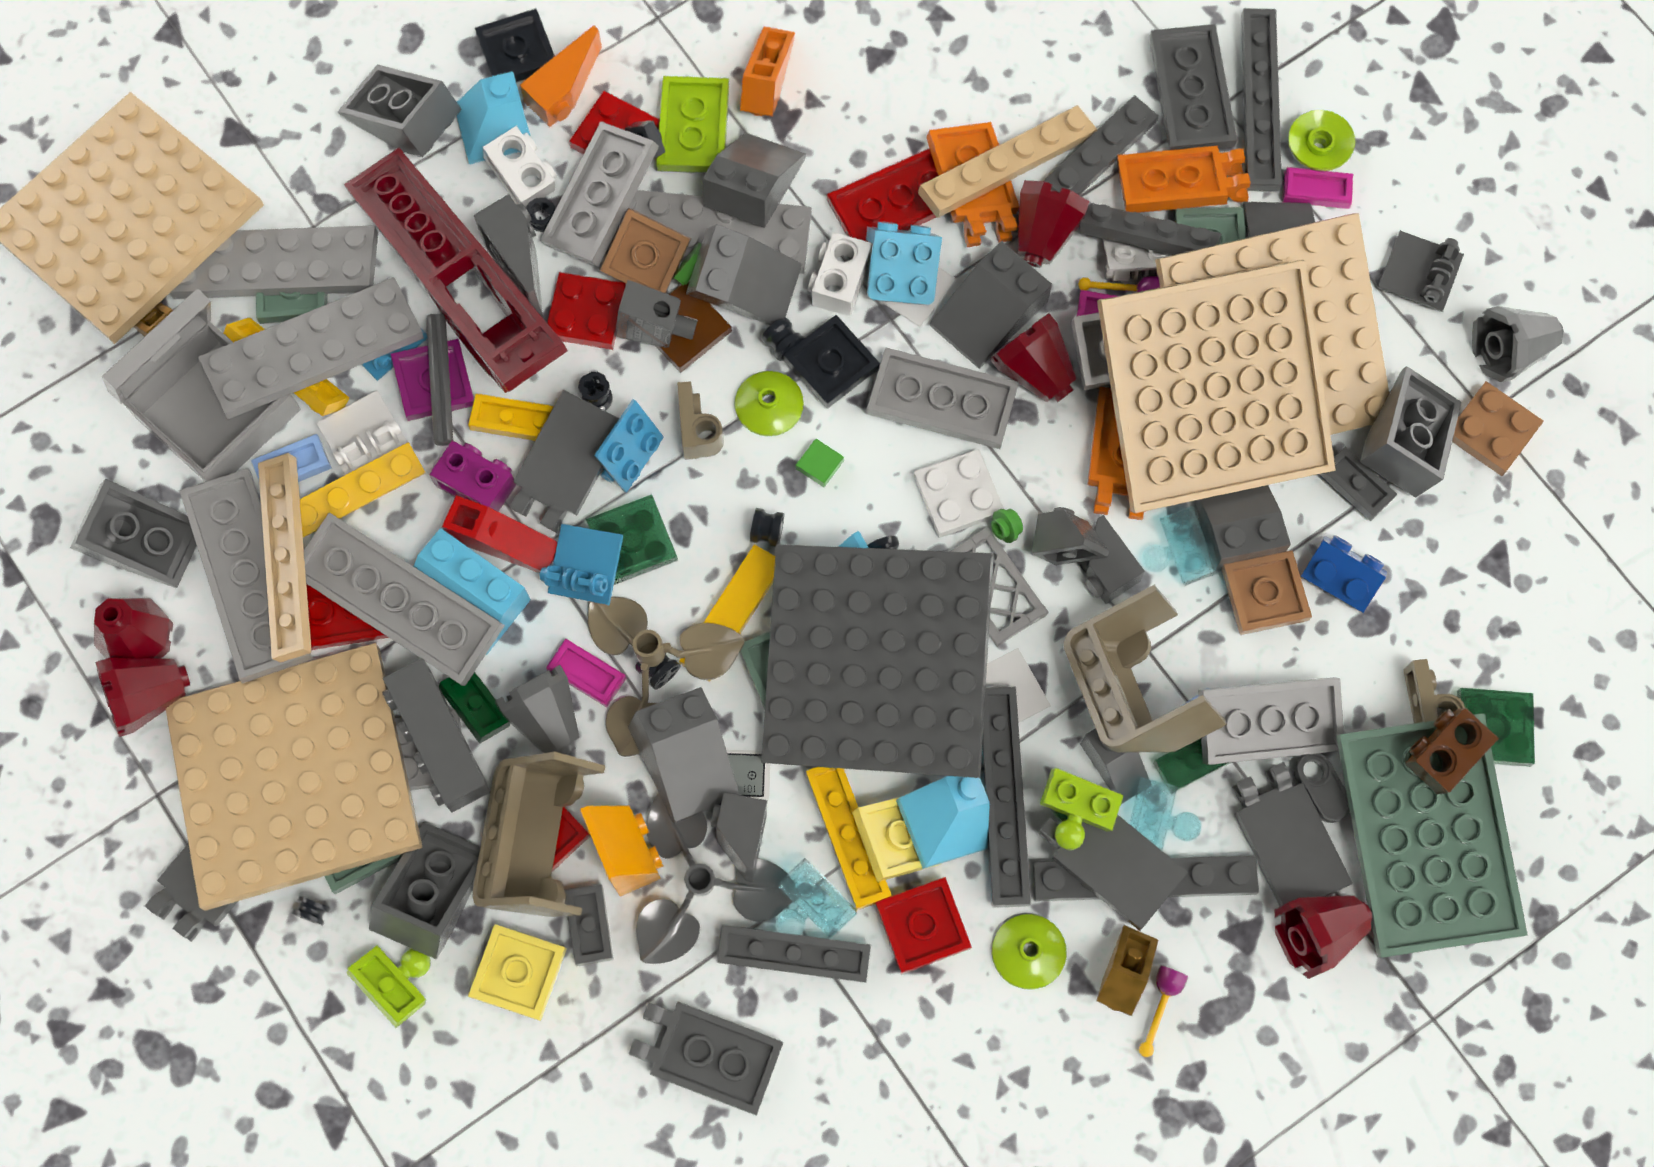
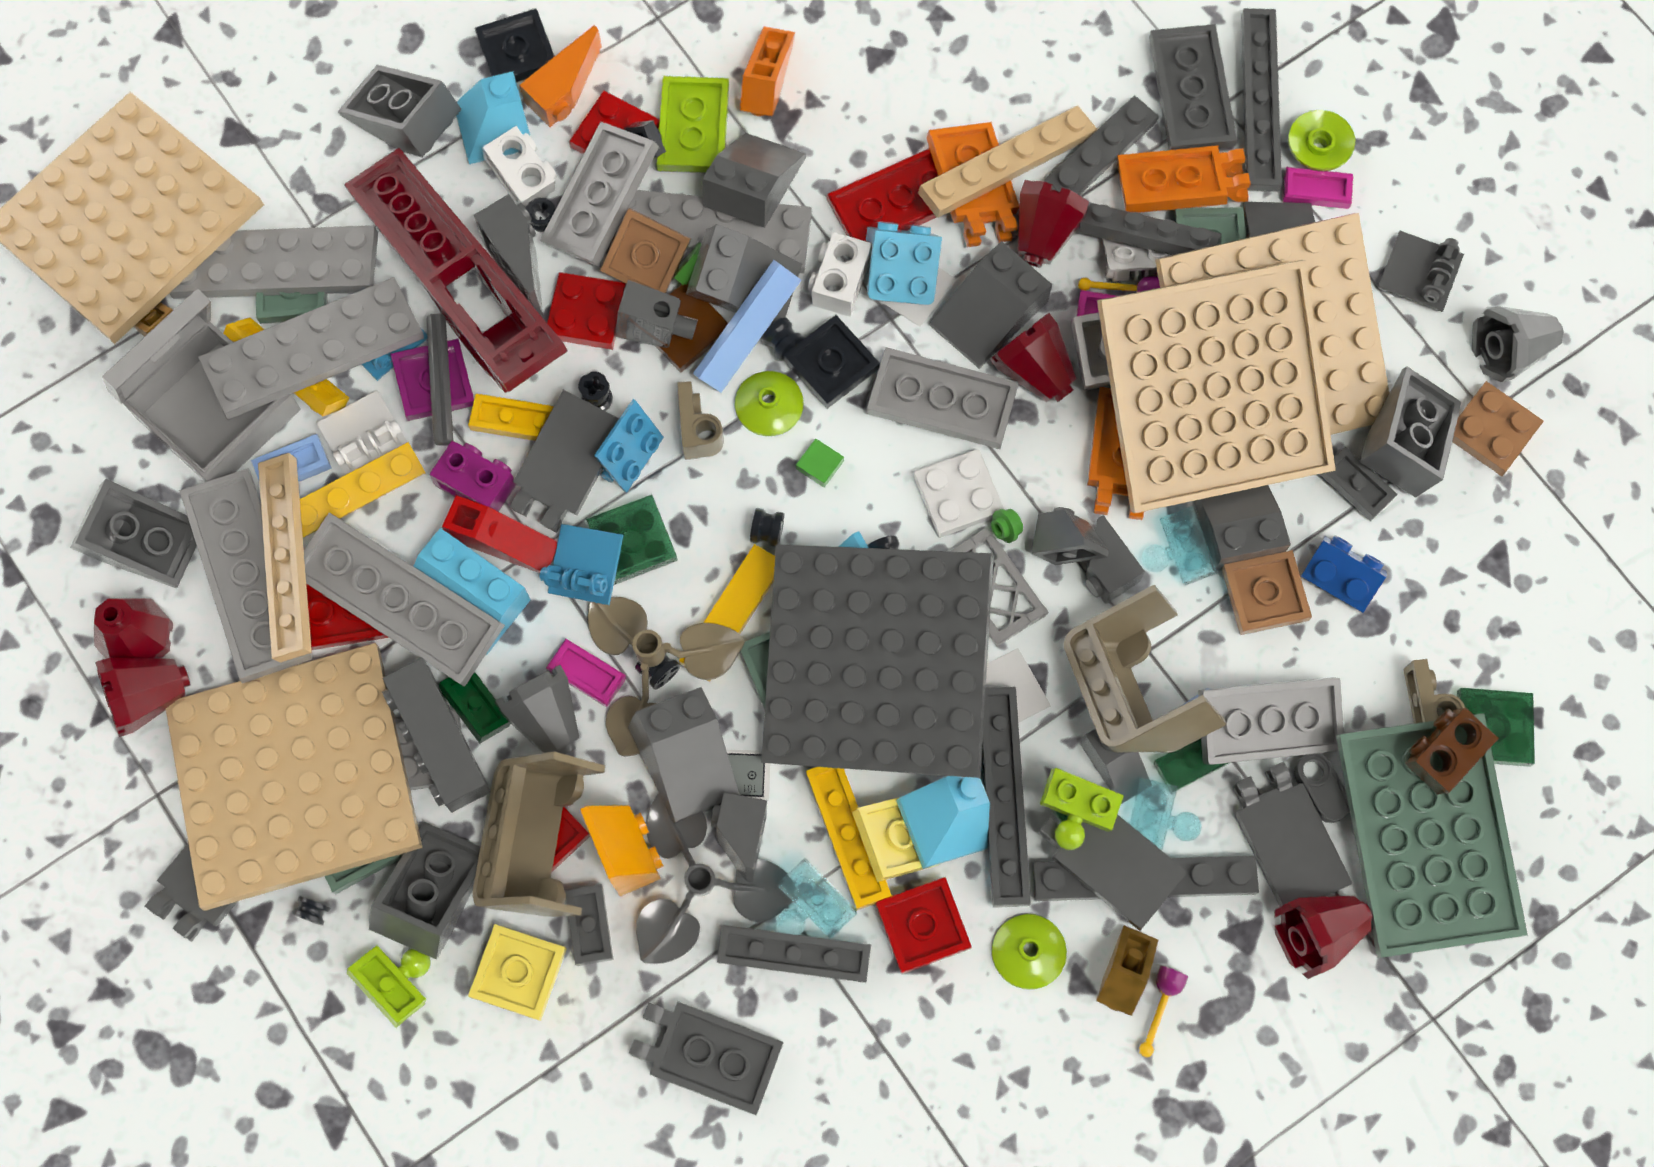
none -> light blue tile [693,260,801,393]

